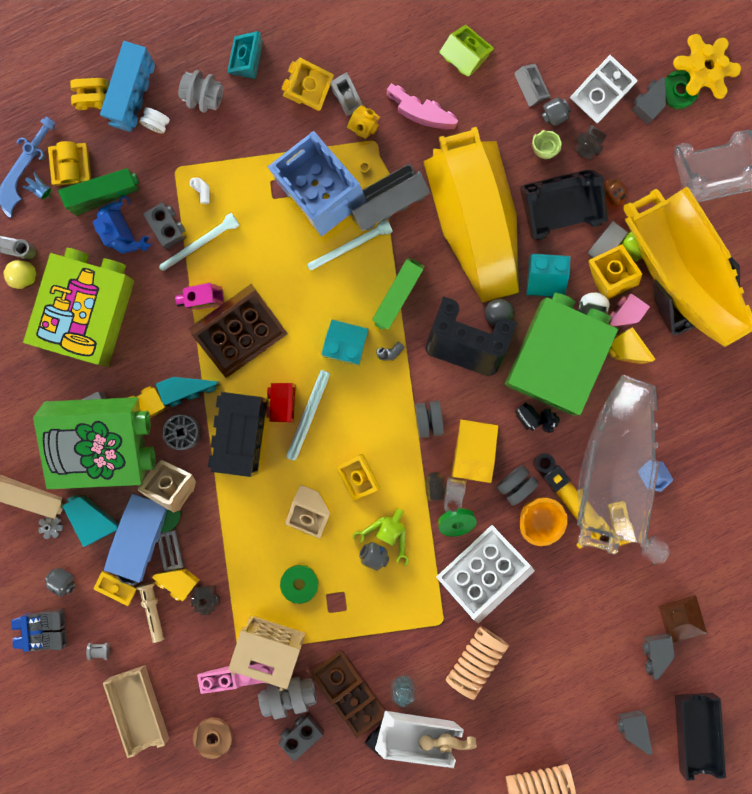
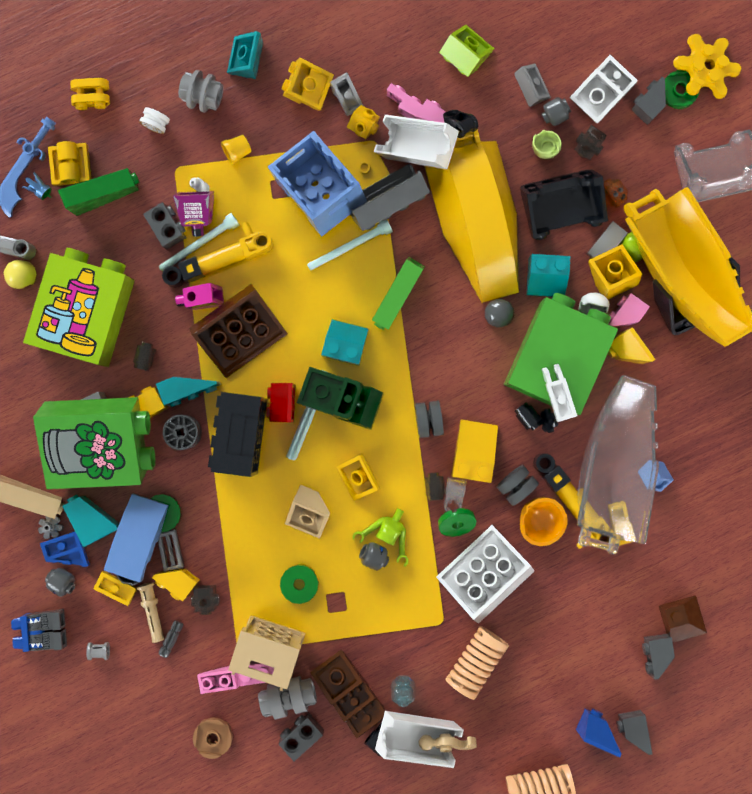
blue torso [93,196,152,254] -> none
dark azure brick [100,41,155,133] -> none
tan brick [103,665,170,758] -> none
tan slope [138,460,196,512] -> none
dark grey arm [376,342,405,361] -> none
black windscreen [425,296,517,376] -> none
clear head [640,535,671,565] -> none
black brick [675,693,726,780] -> none
none -> blue wing [40,531,90,567]
none -> clear smoke brick [133,342,156,371]
none -> dark grey axle [159,620,183,658]
none -> yellow piece [162,222,273,288]
none -> magenta torso [173,191,214,237]
none -> yellow piece [221,135,251,165]
none -> dark green piece [297,367,384,430]
none -> white brick [374,115,459,169]
none -> black piece [443,110,479,138]
none -> white hinge [542,364,577,422]
none -> blue slope [576,708,621,758]

